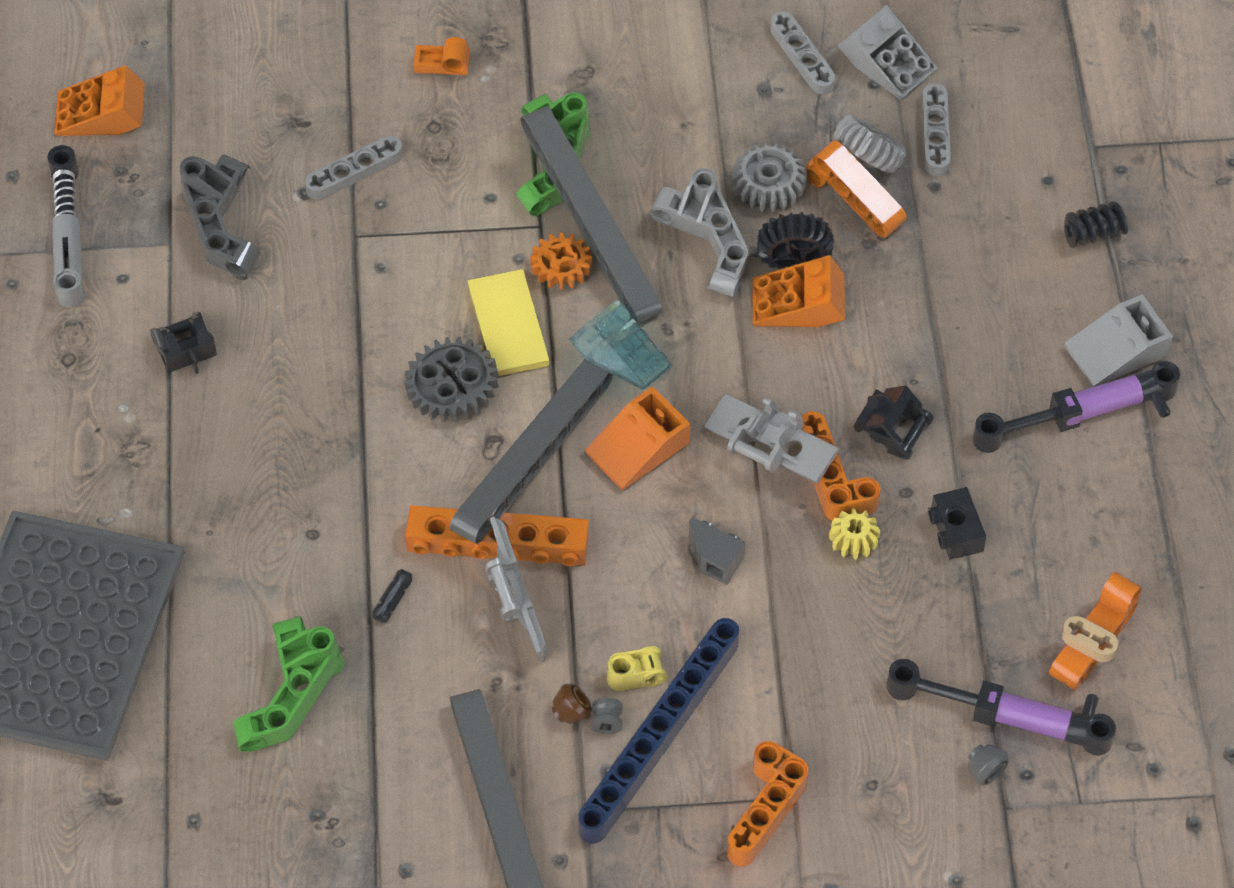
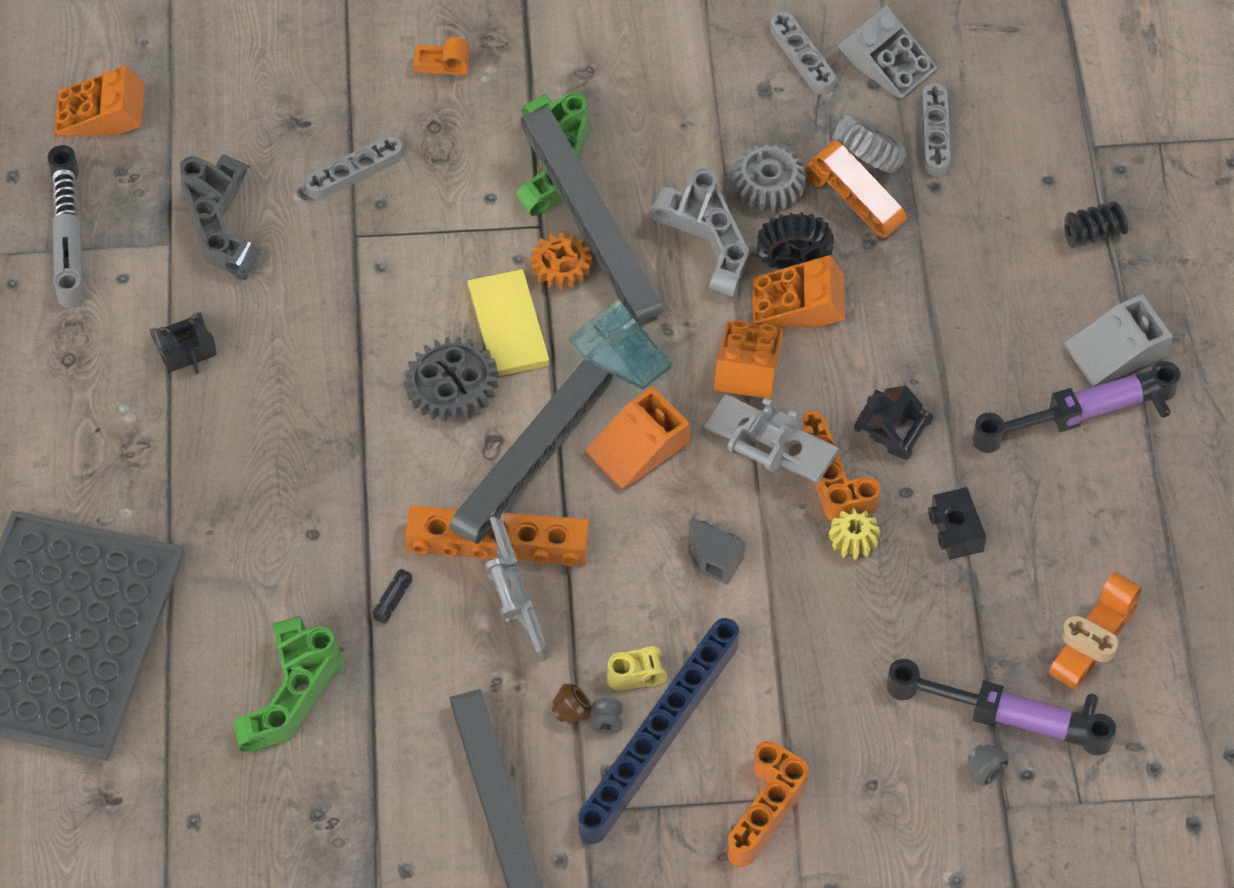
none -> orange slope [714,320,784,399]

